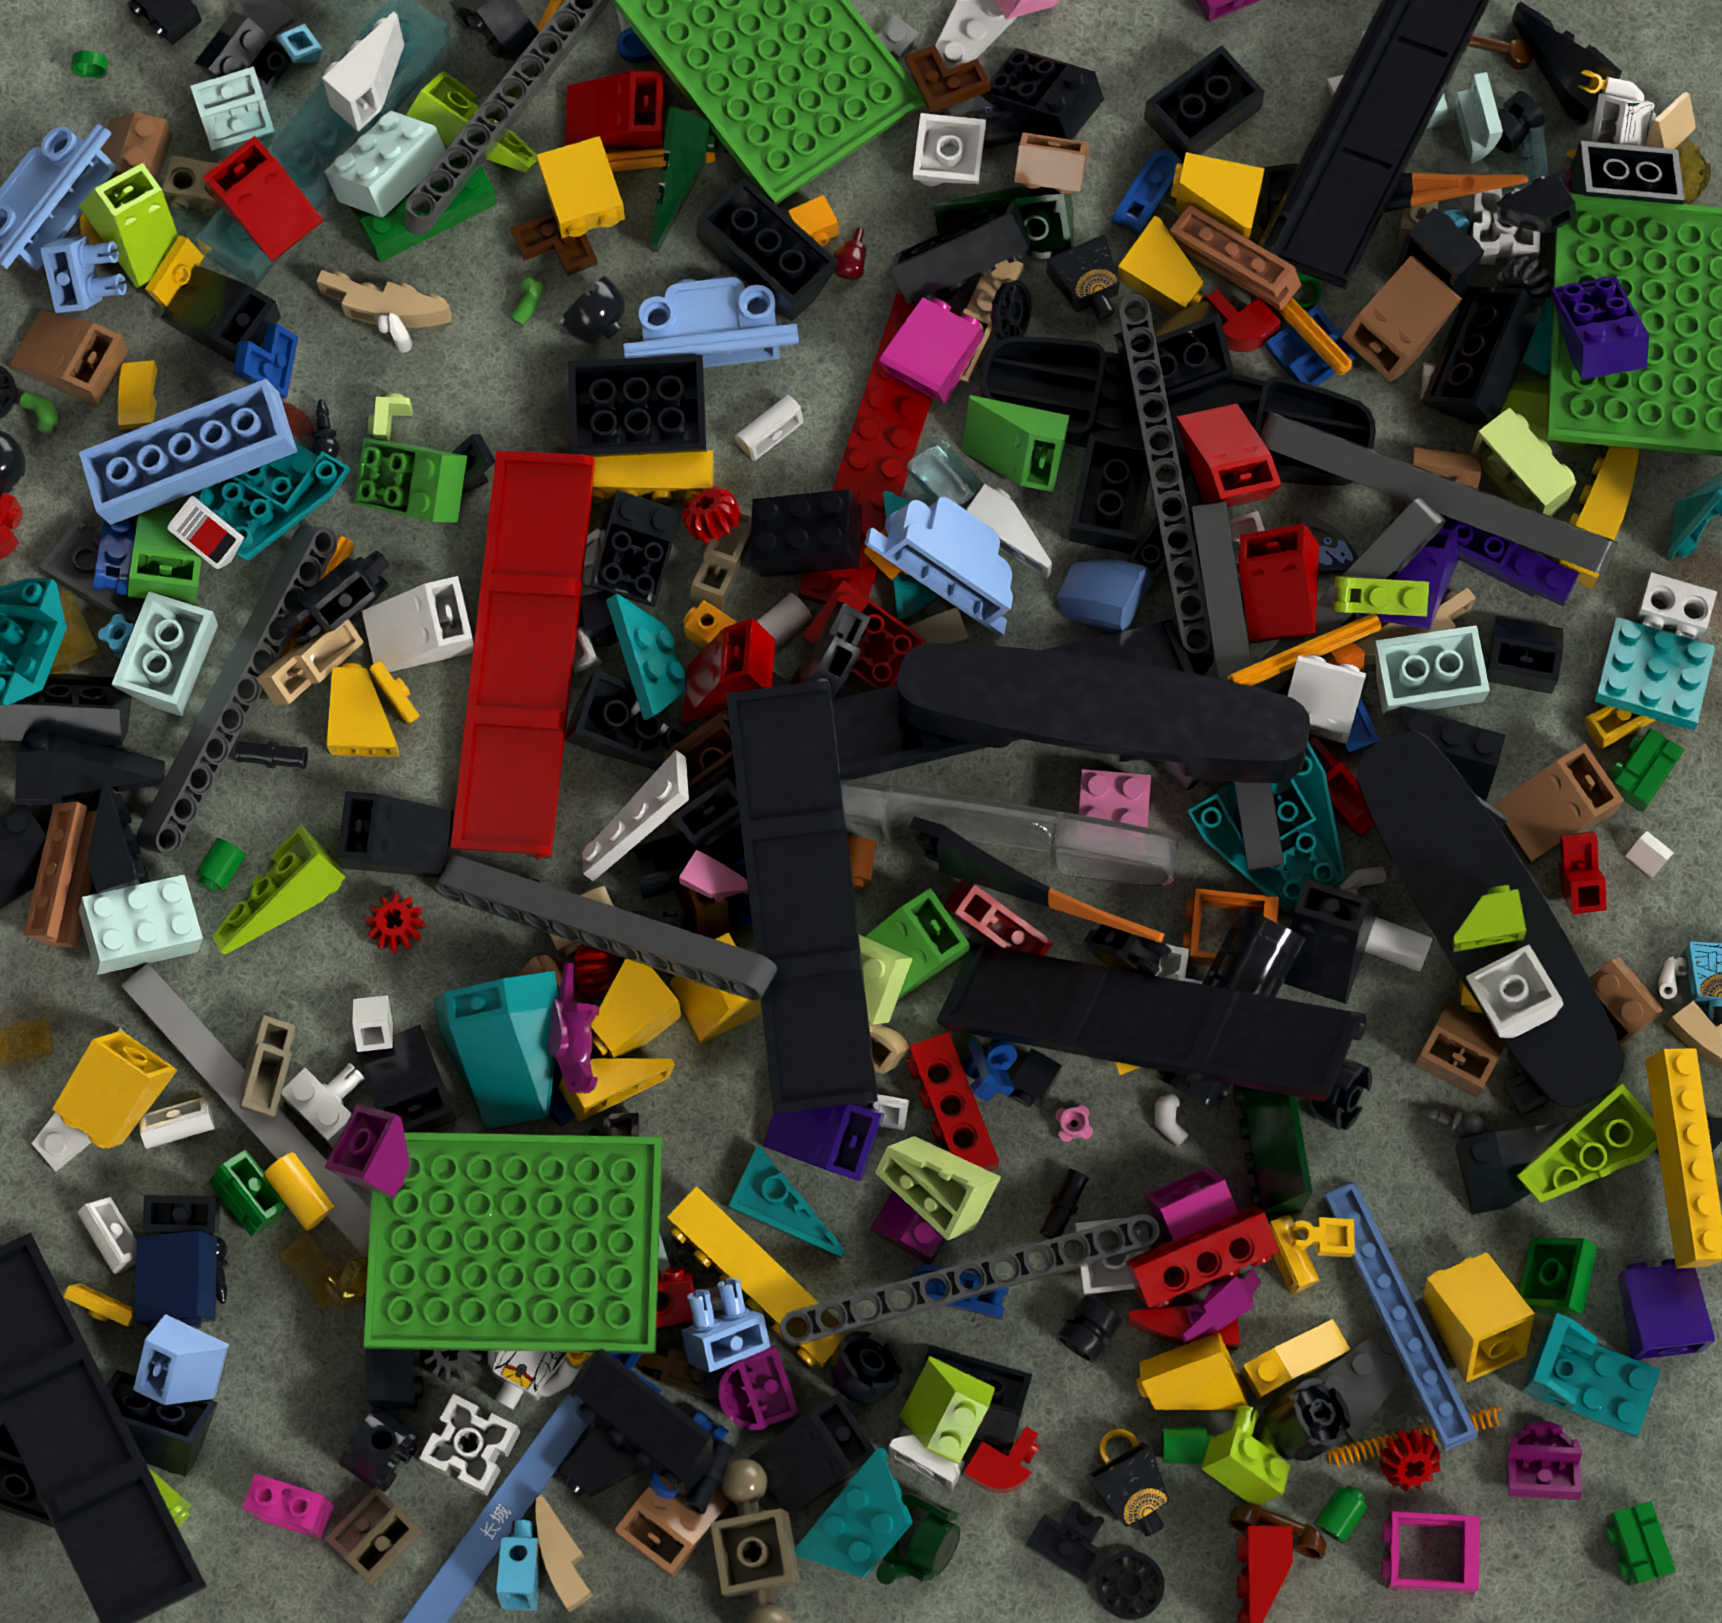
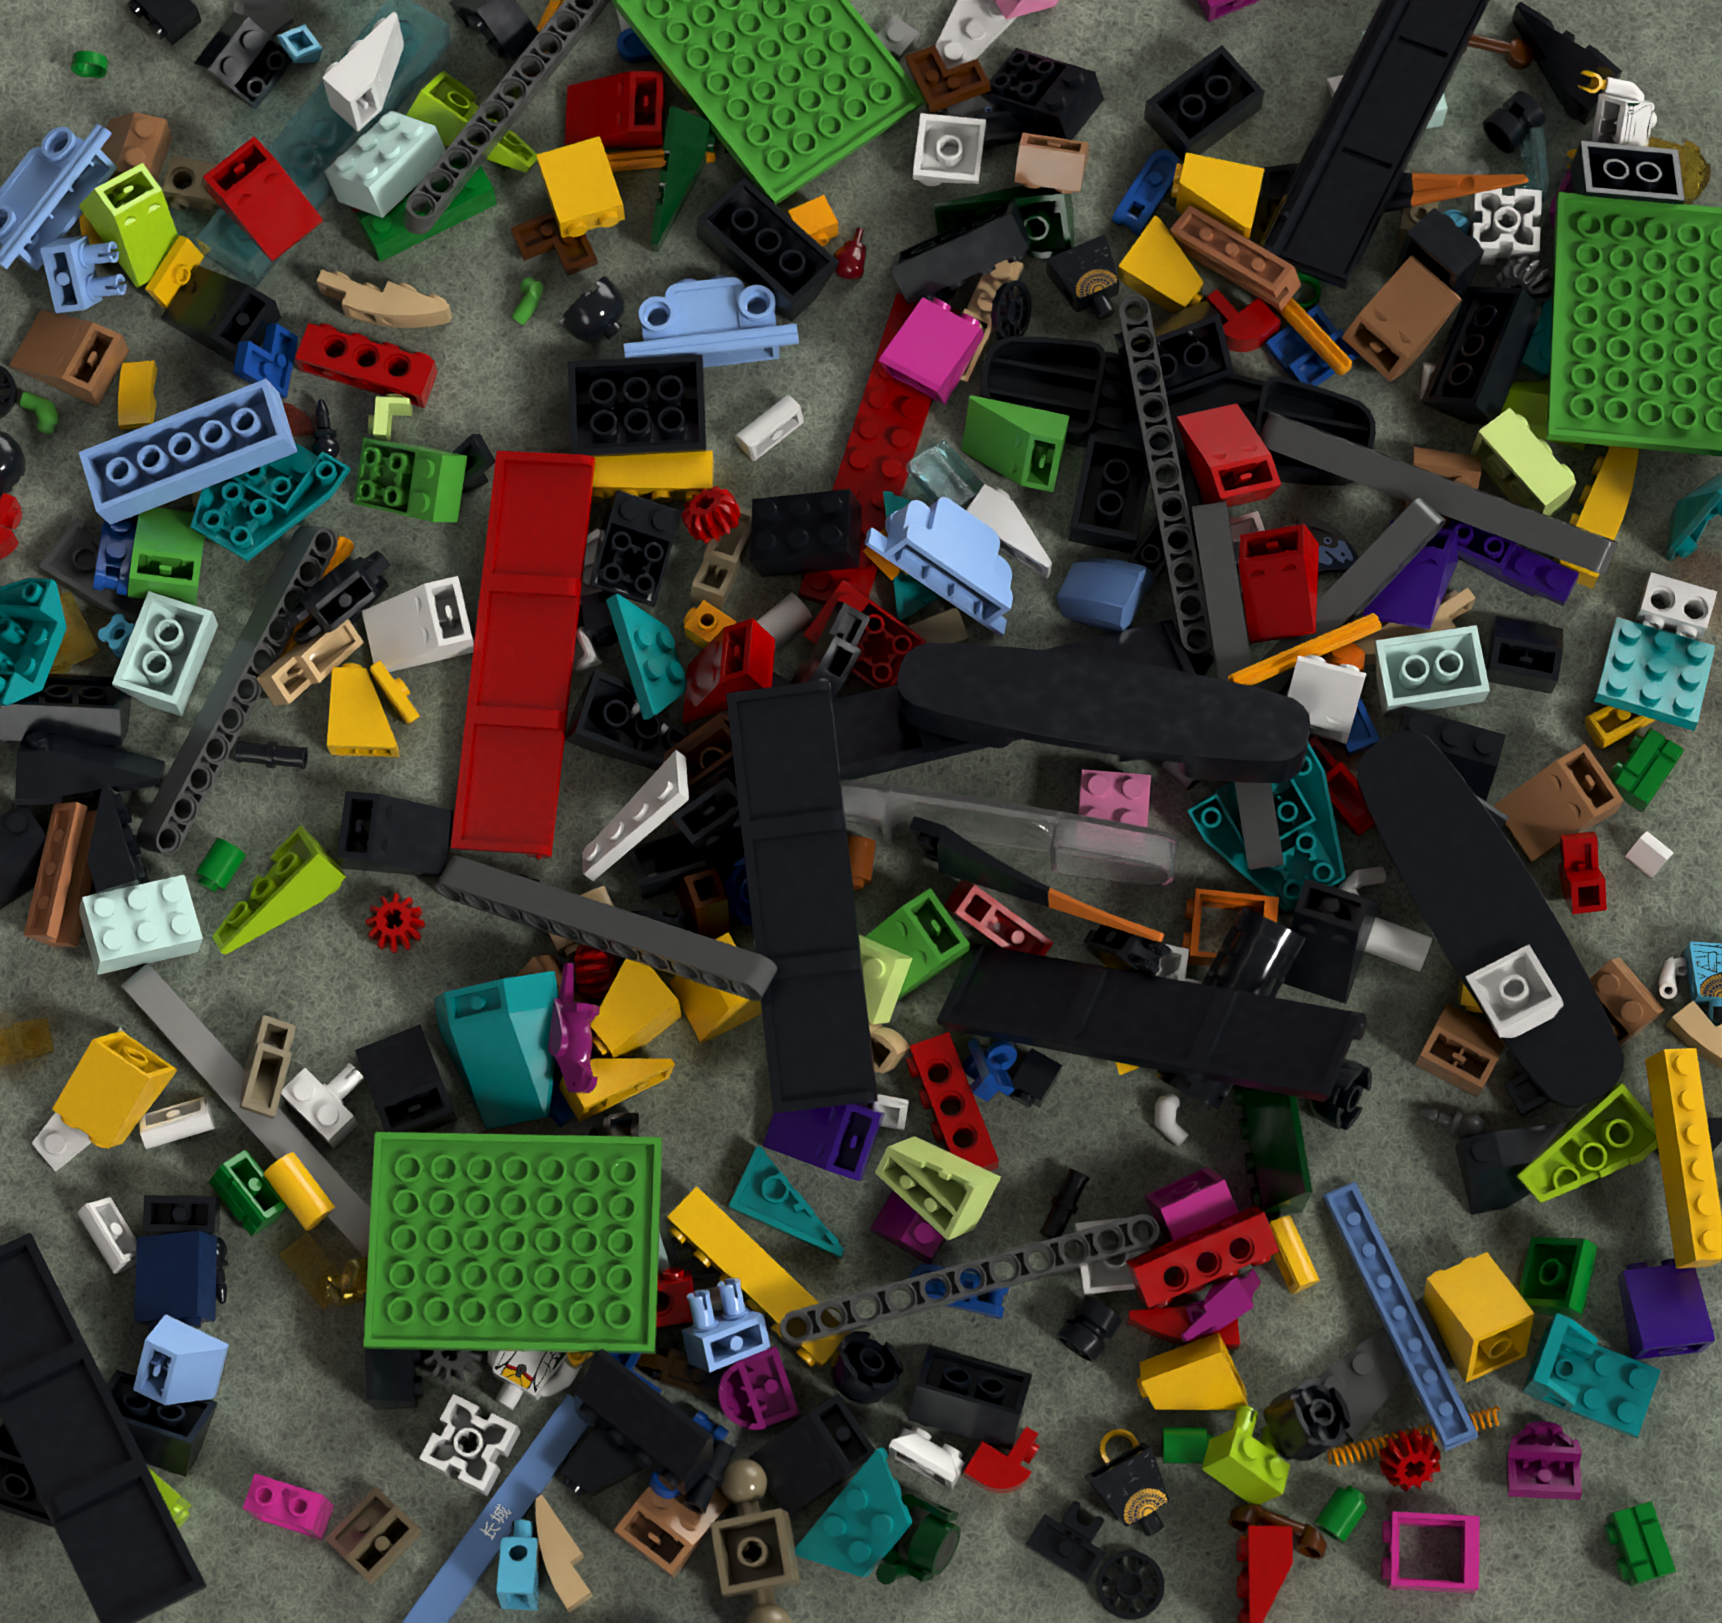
yellow plate [63,1283,137,1326] -> none
slope [167,496,244,569] -> none
light aqua slope [191,67,275,151] -> none
magenta slope [324,1104,410,1198] -> none
black brick [339,1405,419,1492] -> none
white brick [352,995,393,1052] -> none
white arm [378,313,412,353] -> none
bright pink slope [679,850,749,903] -> none
lime slope [899,1356,995,1465] -> none
bright pink plate [1055,1105,1093,1143] -> none
yellow slope [1240,1319,1351,1402] -> none
yellow plate [1291,1217,1355,1257] -> none
lime plate [1332,576,1429,617] -> none
lime slope [1452,885,1526,952] -> none
light aqua slope [1454,72,1503,164] -> none
black slope [1496,172,1577,234] -> none
dark purple slope [1551,277,1649,380] -> none
tan slope [1645,92,1695,149] -> none
none -> red brick [295,323,438,408]

